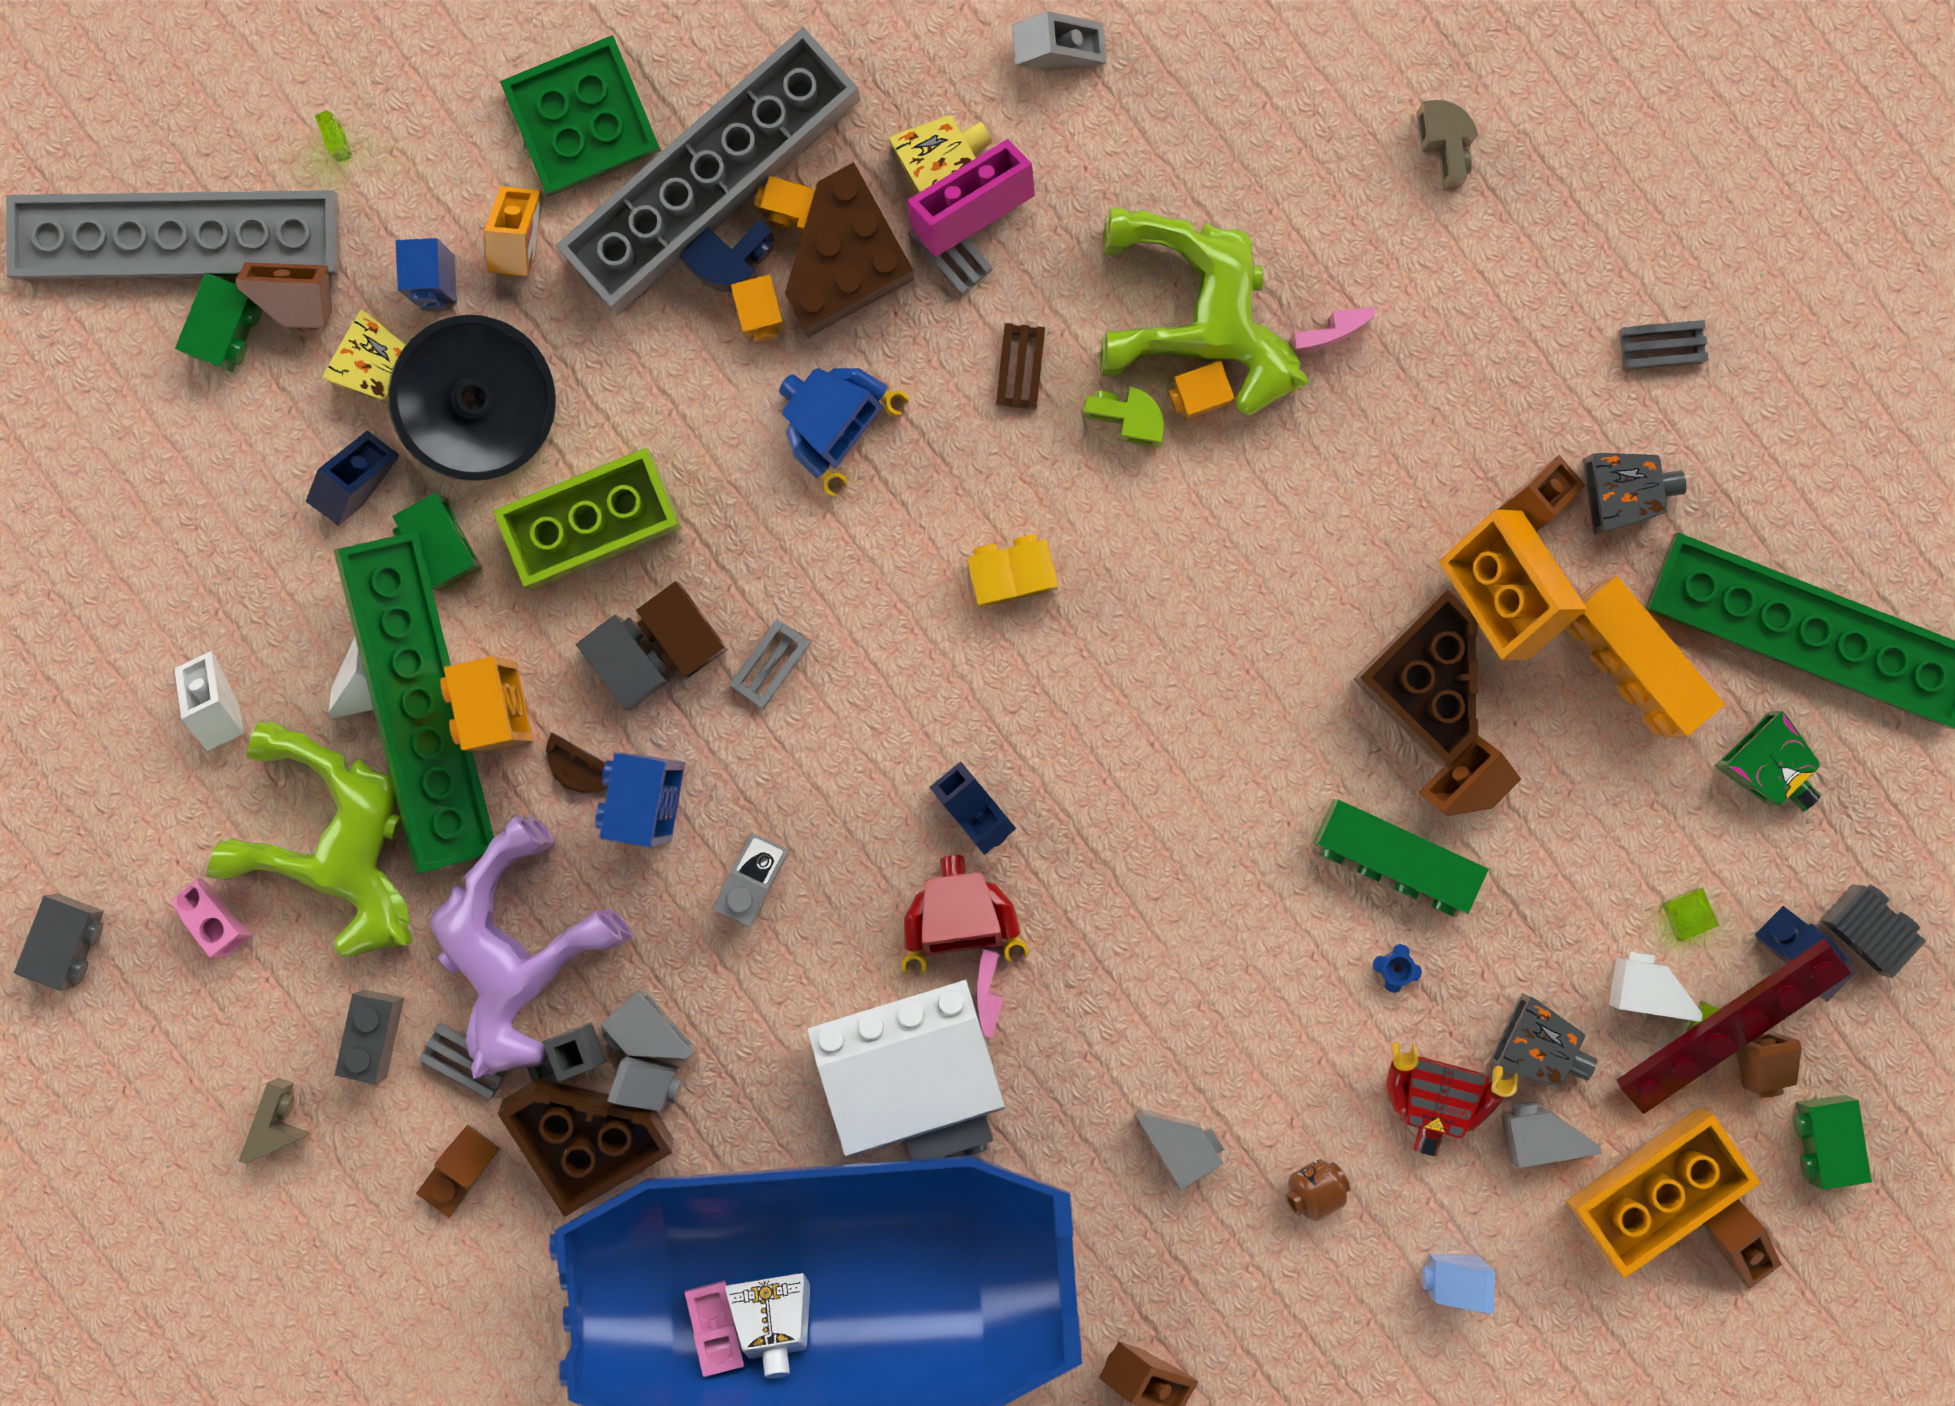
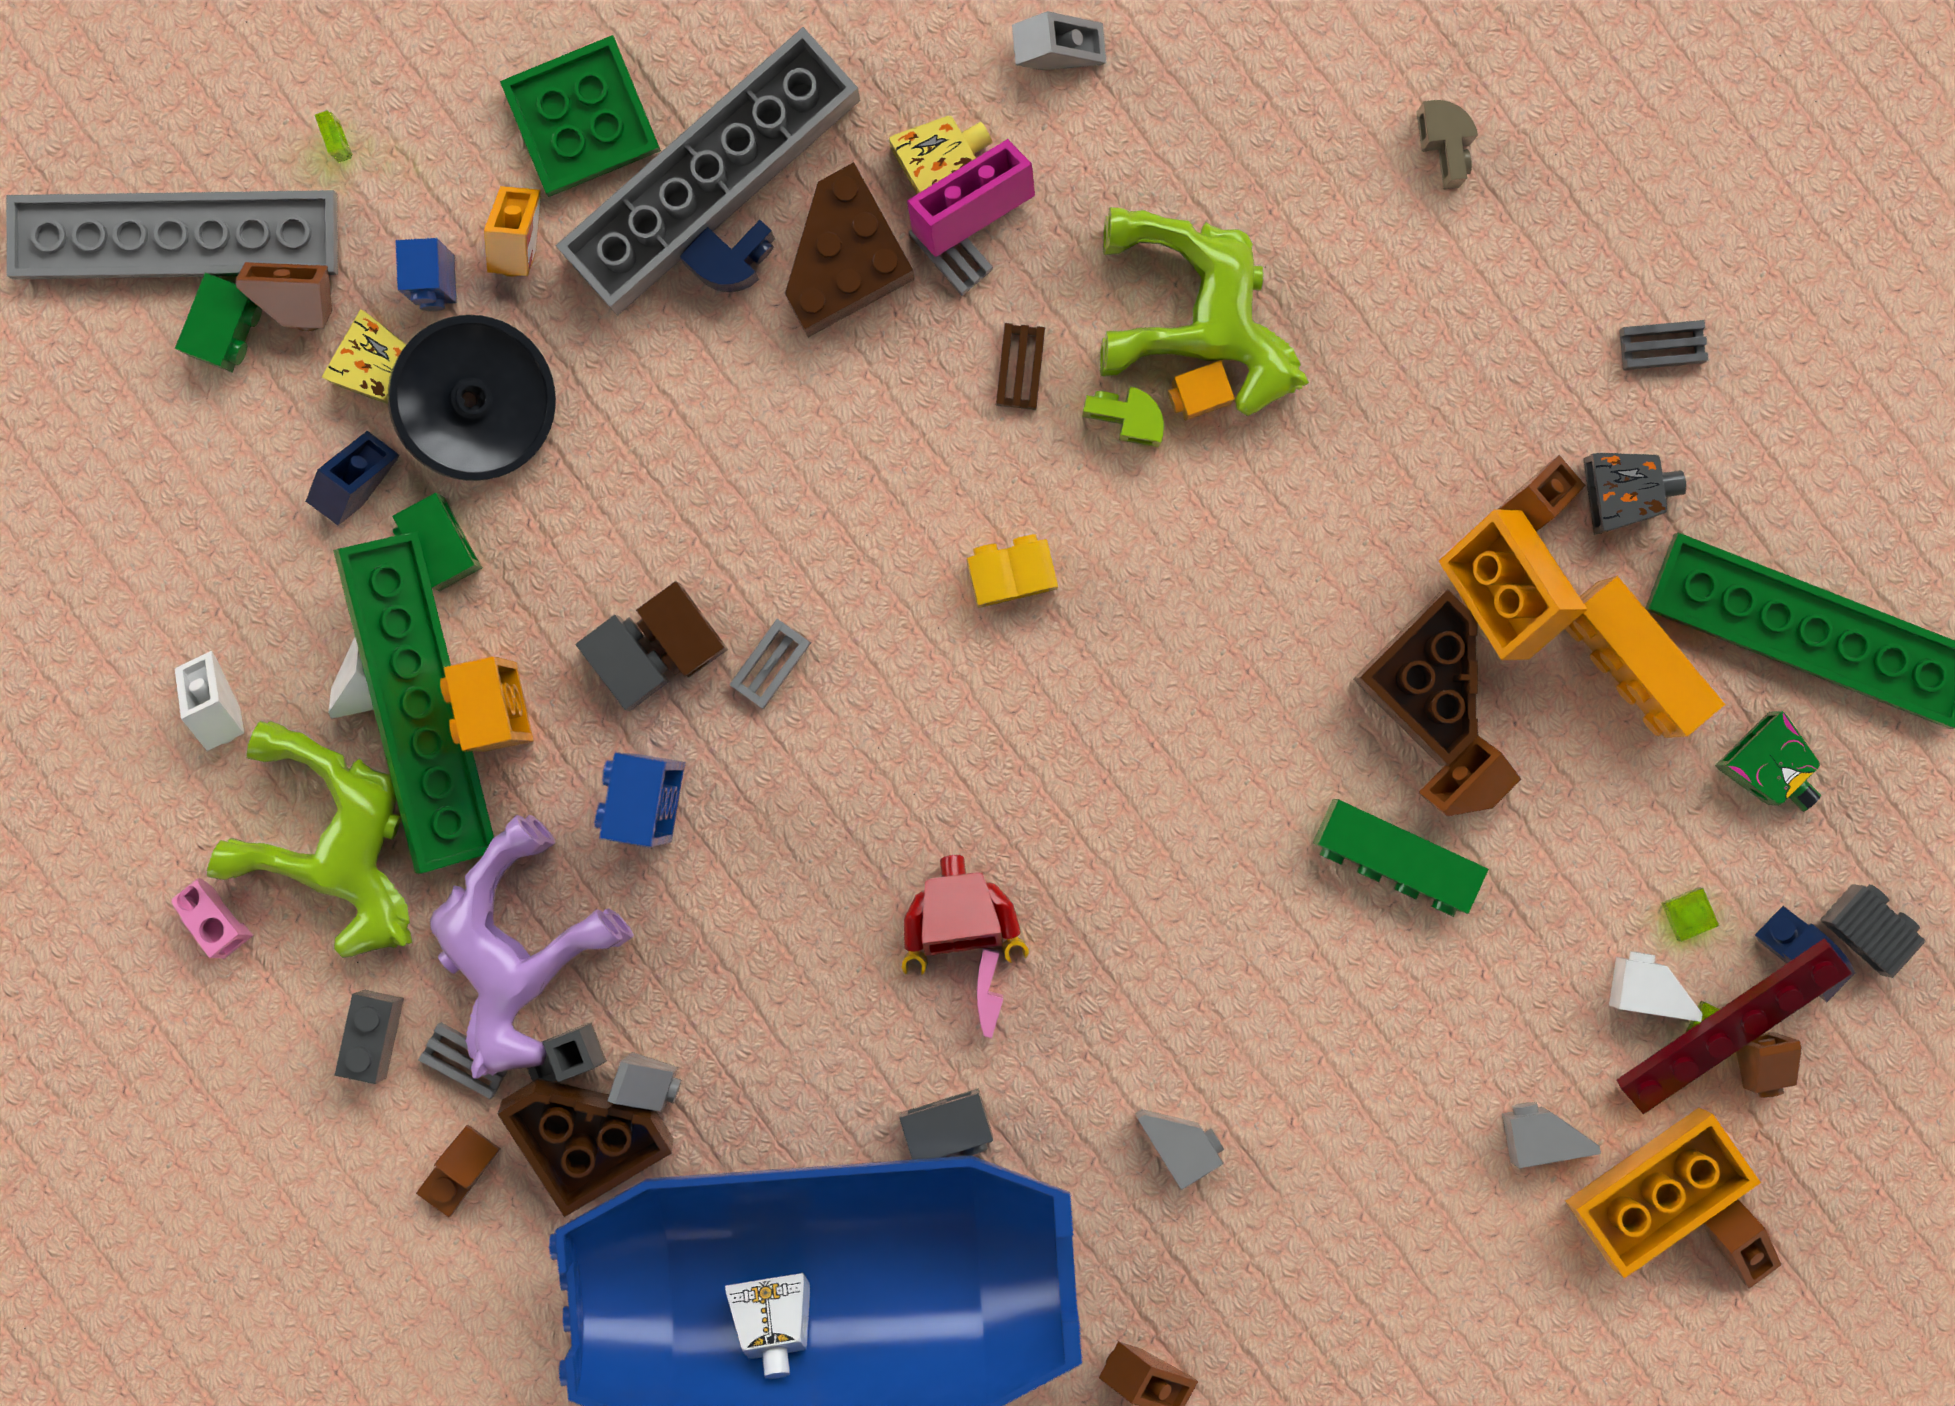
dark grey brick [14,894,104,991] -> none
dark tan slope [239,1078,309,1164] -> none
lime brick [492,448,683,591] -> none
reddish brown tile [546,732,608,793] -> none
light grey slope [601,988,697,1059] -> none
bright pink slope [685,1280,744,1377] -> none
light grey slope [713,833,789,927] -> none
light orange brick [731,274,786,342] -> none
light orange brick [754,176,816,235] -> none
blue torso [779,368,909,497] -> none
white slope [807,980,1006,1158] -> none
dark blue brick [929,761,1017,855] -> none
dark orange head [1286,1159,1350,1221] -> none
bright pink slope [1290,307,1375,355] -> none
blue plate [1373,944,1422,993] -> none
torso [1386,1042,1518,1157] -> none
light blue slope [1422,1254,1495,1314] -> none
dark grey torso [1489,993,1597,1087] -> none
green brick [1794,1095,1872,1190] -> none

